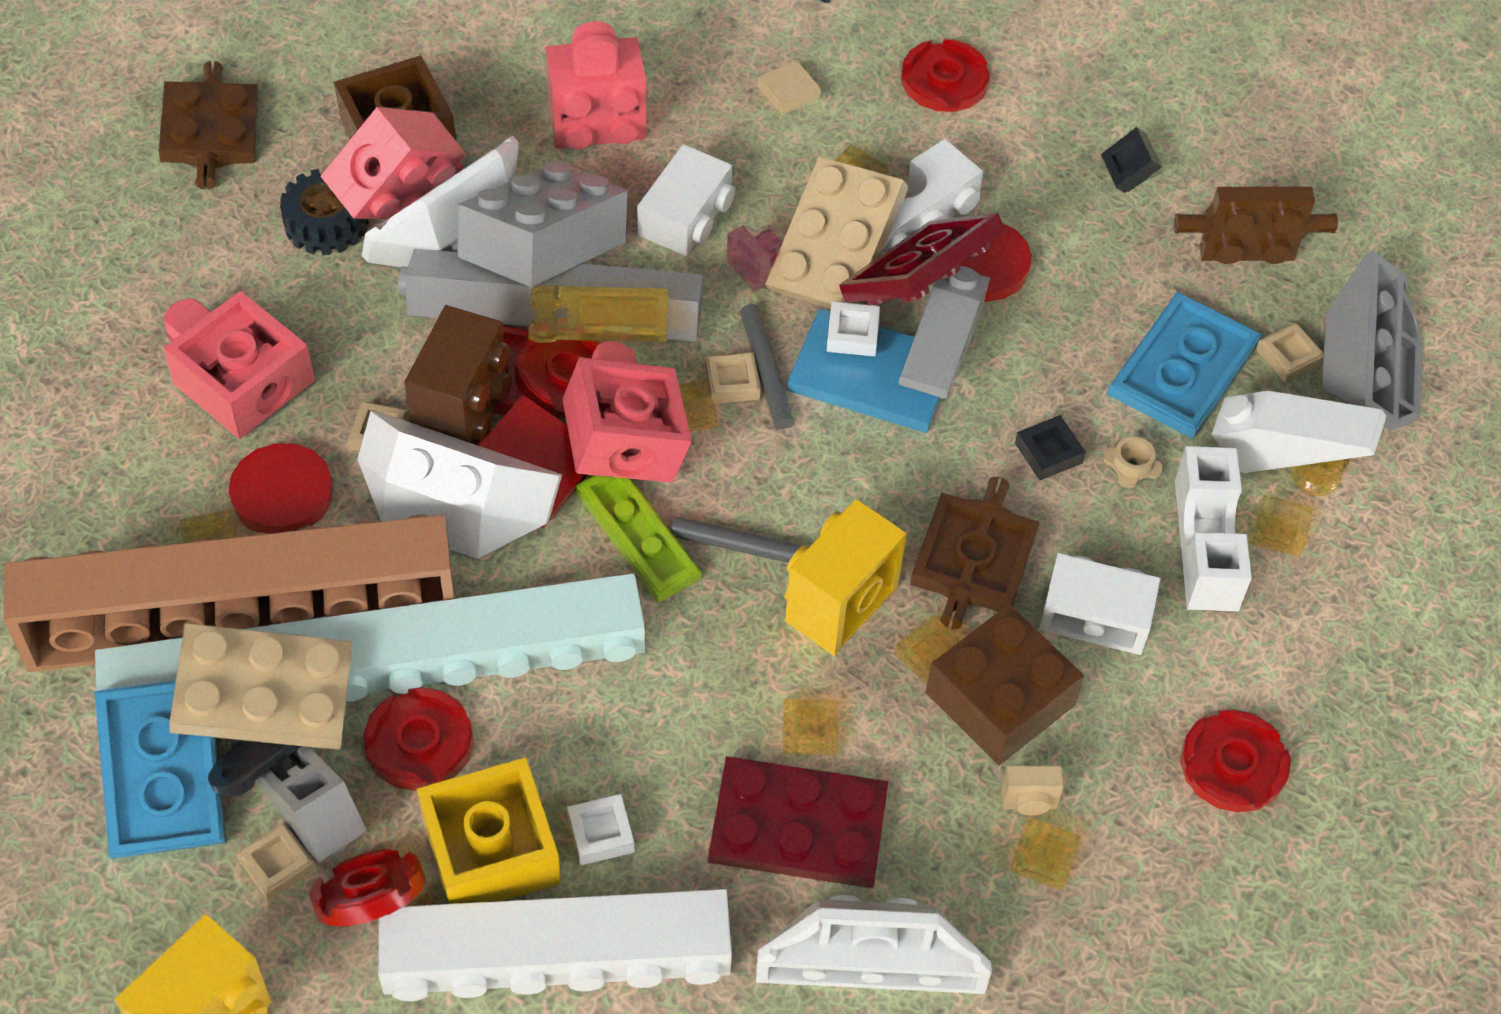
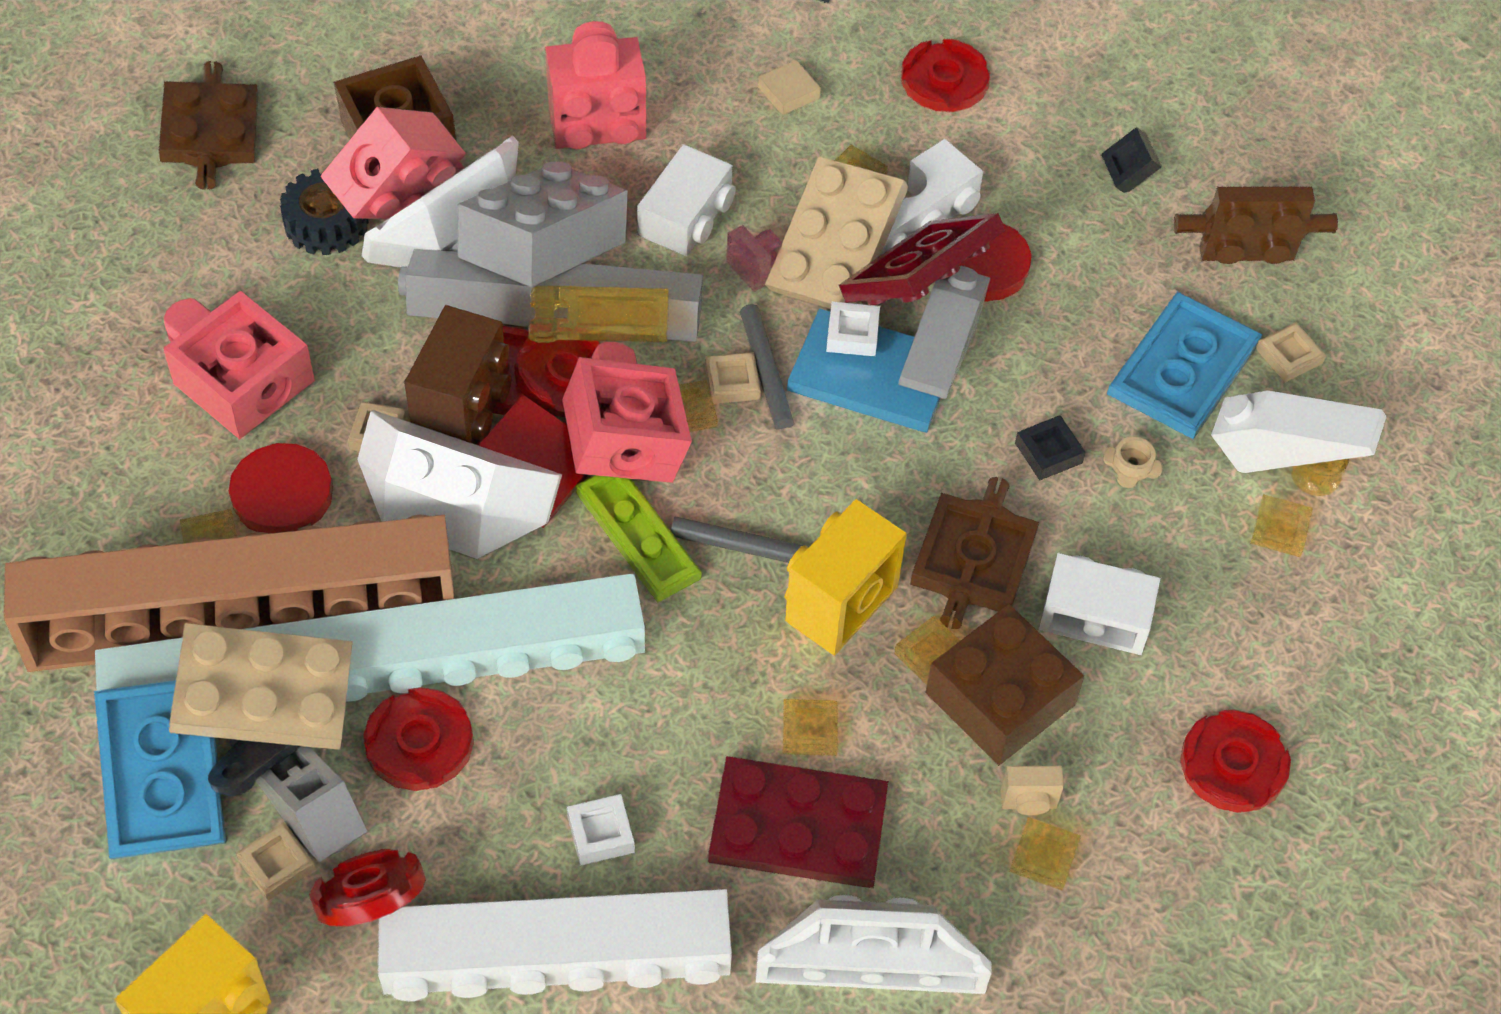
yellow brick [417,757,561,904] -> none
white arch [1175,446,1252,611] -> none
light grey wedge [1322,250,1422,431] -> none

